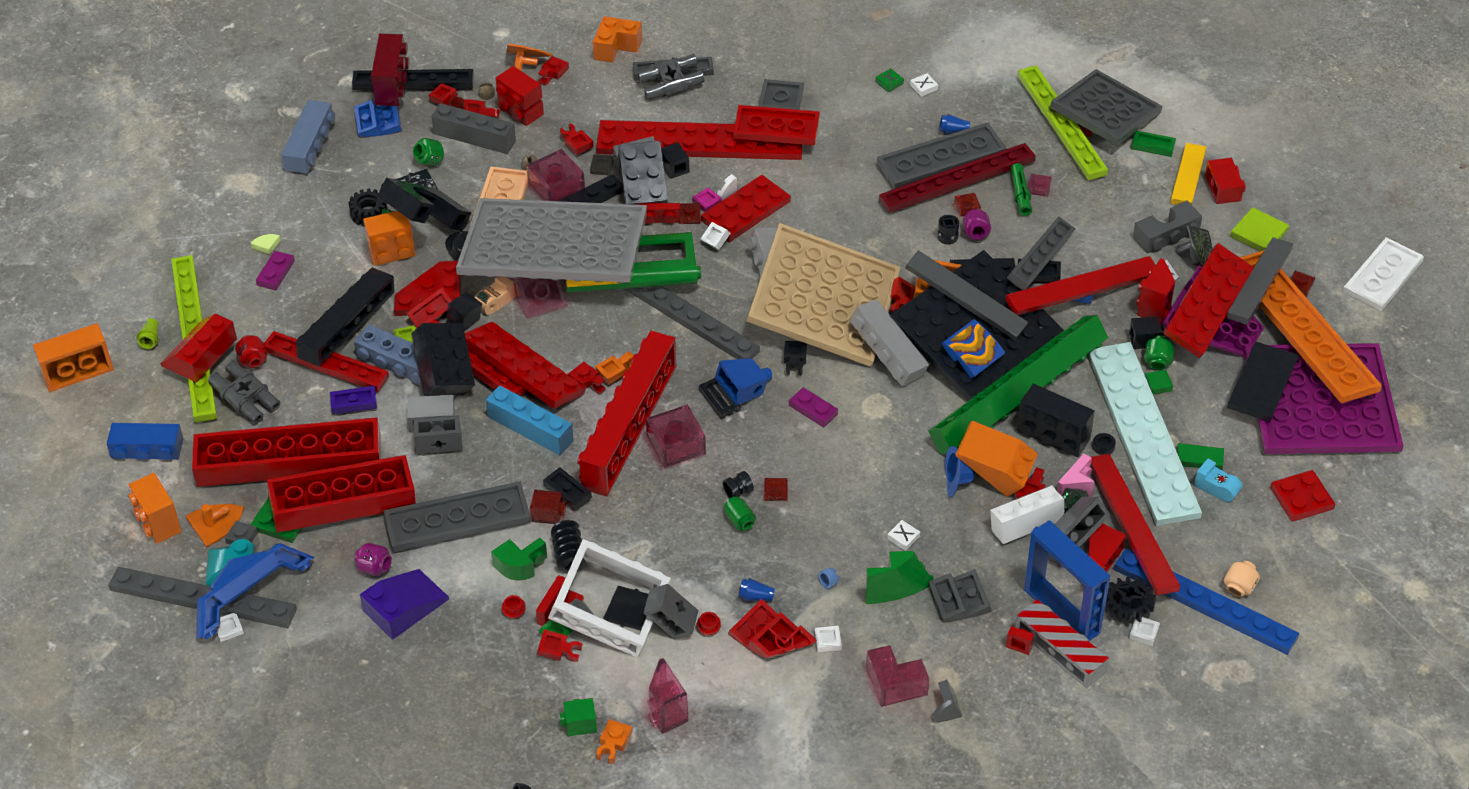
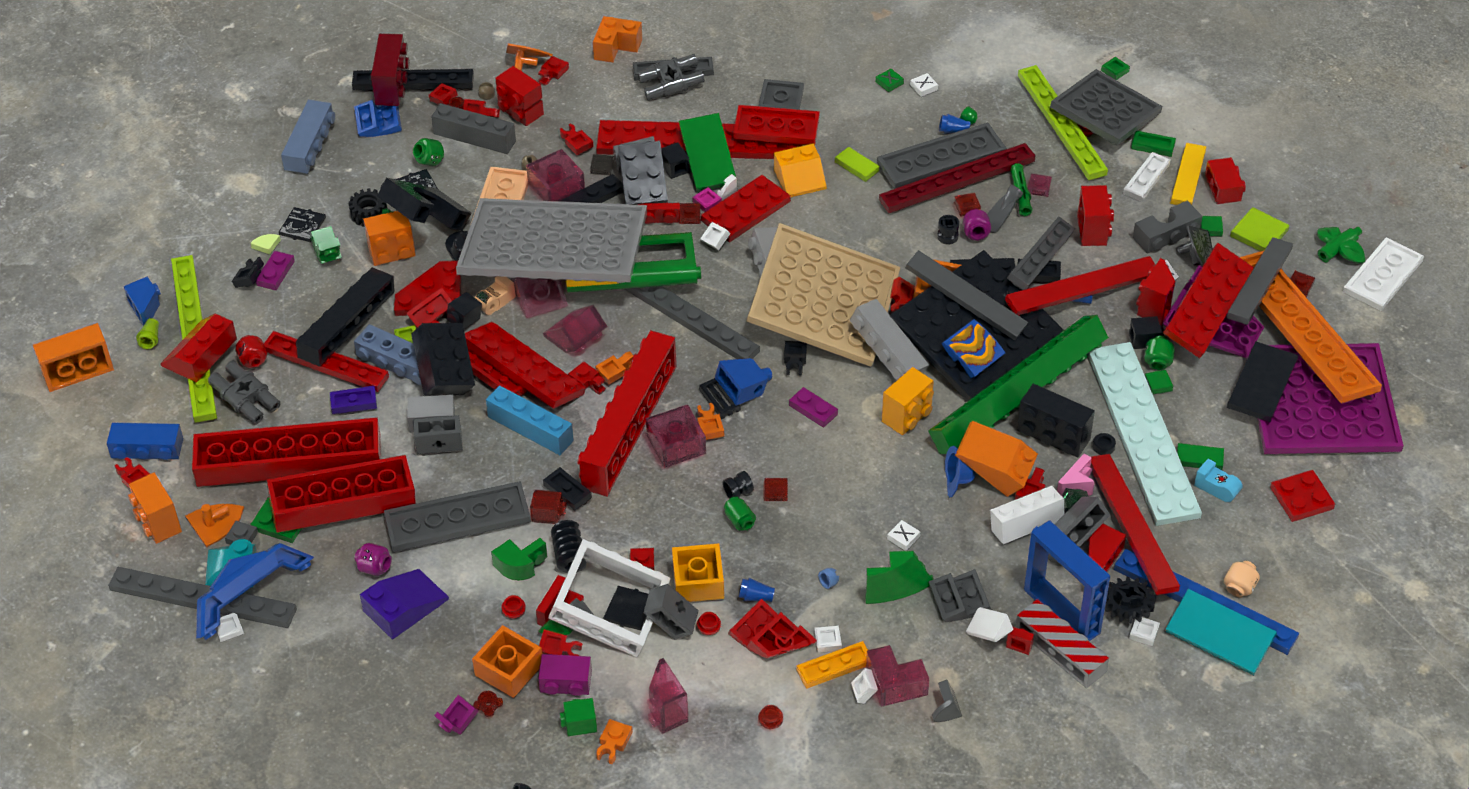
none -> red plate [115,457,150,489]
none -> blue slope [123,276,161,326]
none -> black plate [231,257,264,288]
none -> piece [279,207,326,242]
none -> brick [310,226,342,264]
none -> magenta bracket [434,695,479,735]
none -> orange brick [472,625,542,698]
none -> clear red plate [473,691,503,717]
none -> magenta brick [538,654,592,696]
none -> clear pink slope [542,305,607,353]
none -> red plate [630,548,654,570]
none -> light orange brick [672,543,724,602]
none -> green tile [679,113,736,192]
none -> orange plate [697,403,724,441]
none -> clear red plate [758,705,783,729]
none -> light orange slope [774,144,827,197]
none -> light orange tile [796,641,873,689]
none -> lime tile [835,147,880,182]
none -> white tile [851,668,878,704]
none -> light orange brick [882,367,934,436]
none -> green hinge [960,106,977,124]
none -> white slope [966,607,1013,642]
none -> dark grey piece [987,185,1023,233]
none -> red brick [1077,185,1114,246]
none -> green tile [1101,57,1130,80]
none -> white tile [1123,152,1171,202]
none -> teal tile [1166,589,1277,675]
none -> green tile [1200,216,1223,237]
none -> green plant [1317,227,1365,264]

